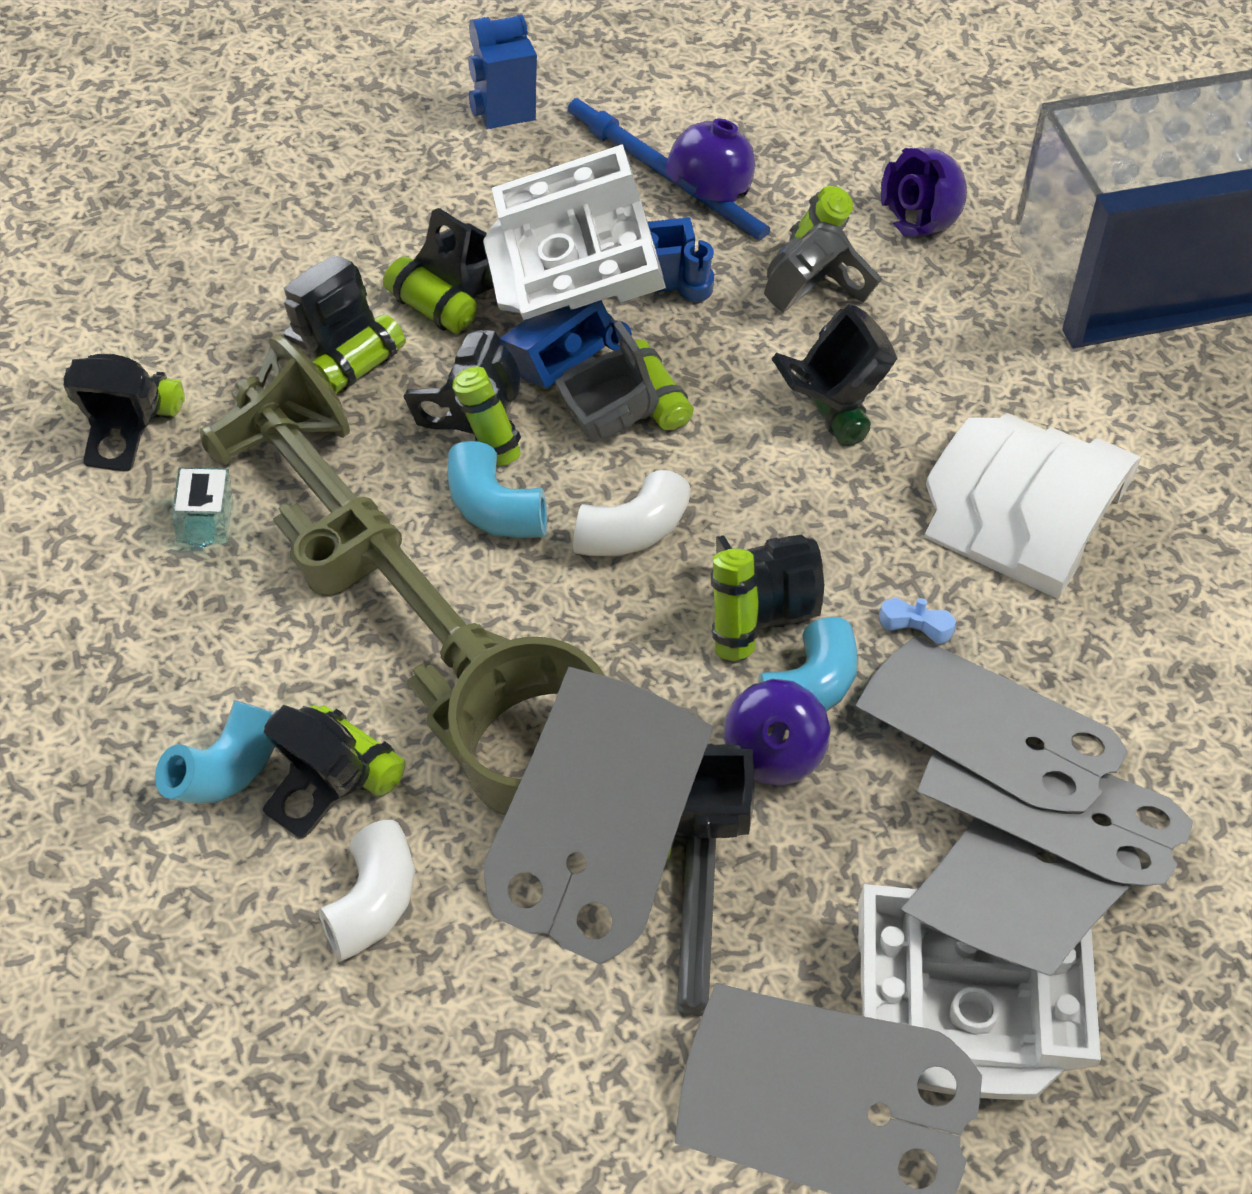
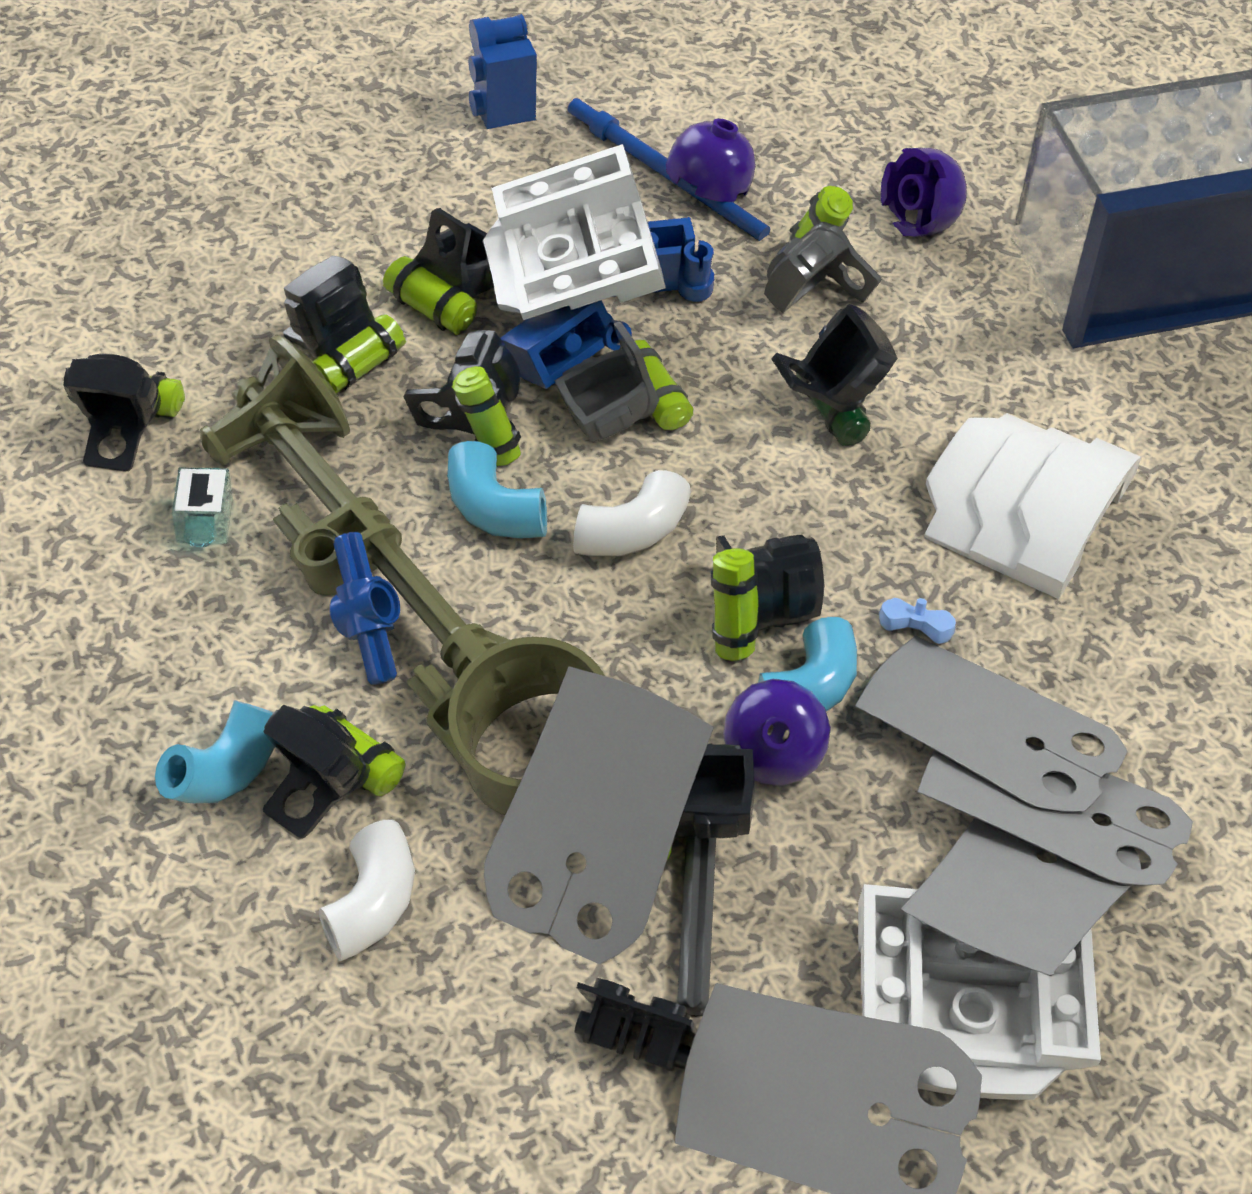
none -> blue axle [330,532,400,685]
none -> black hinge [574,978,697,1072]

